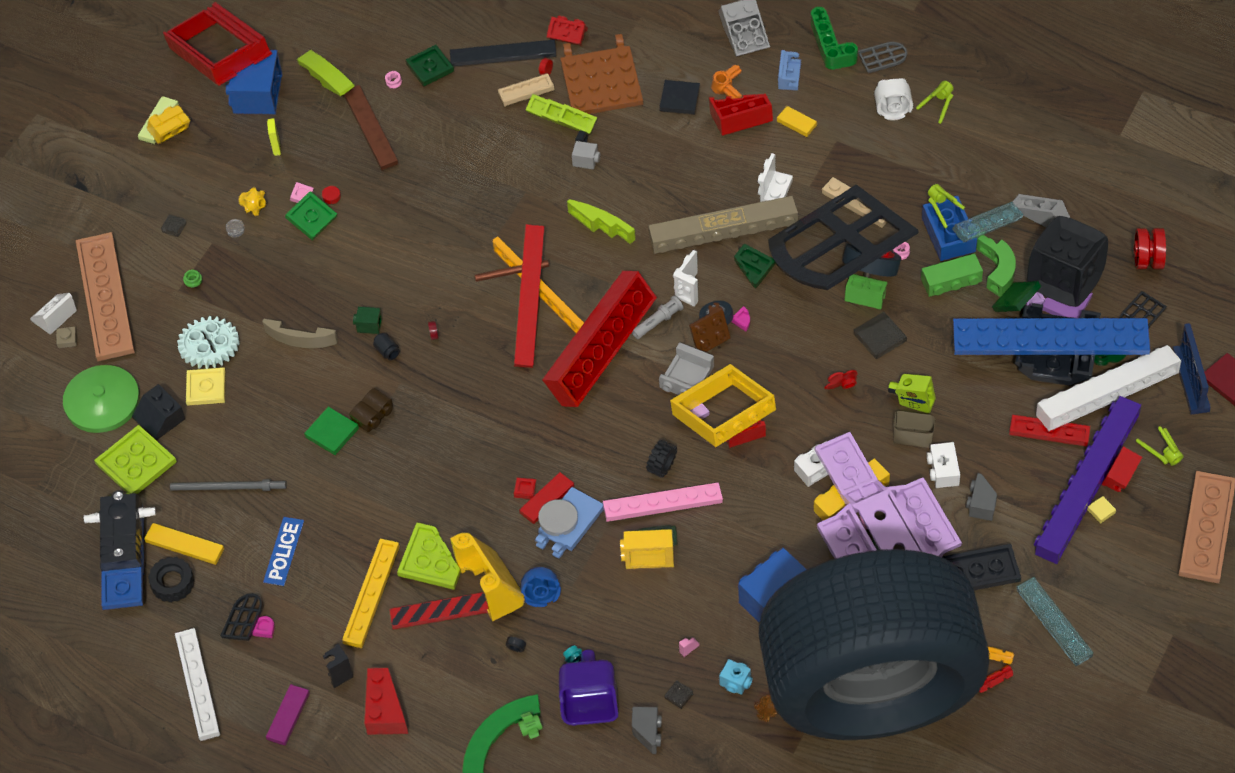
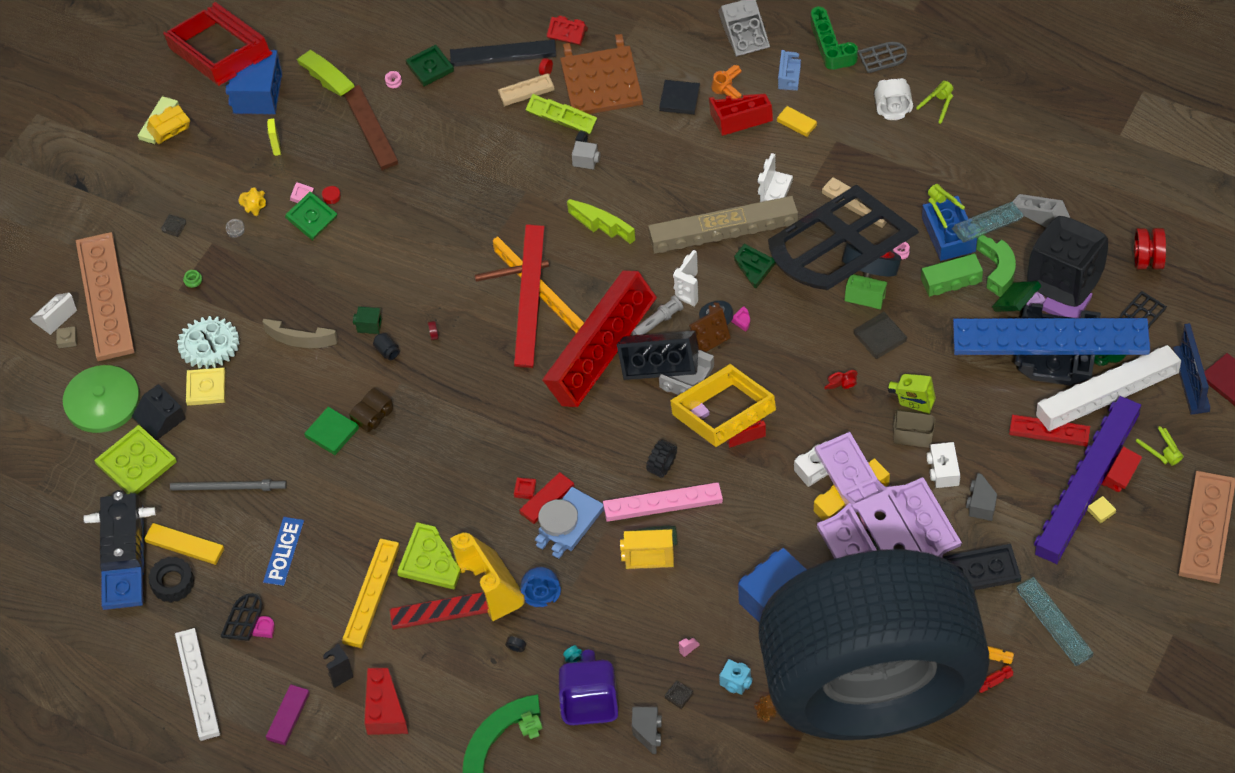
none -> black slope [617,331,699,380]

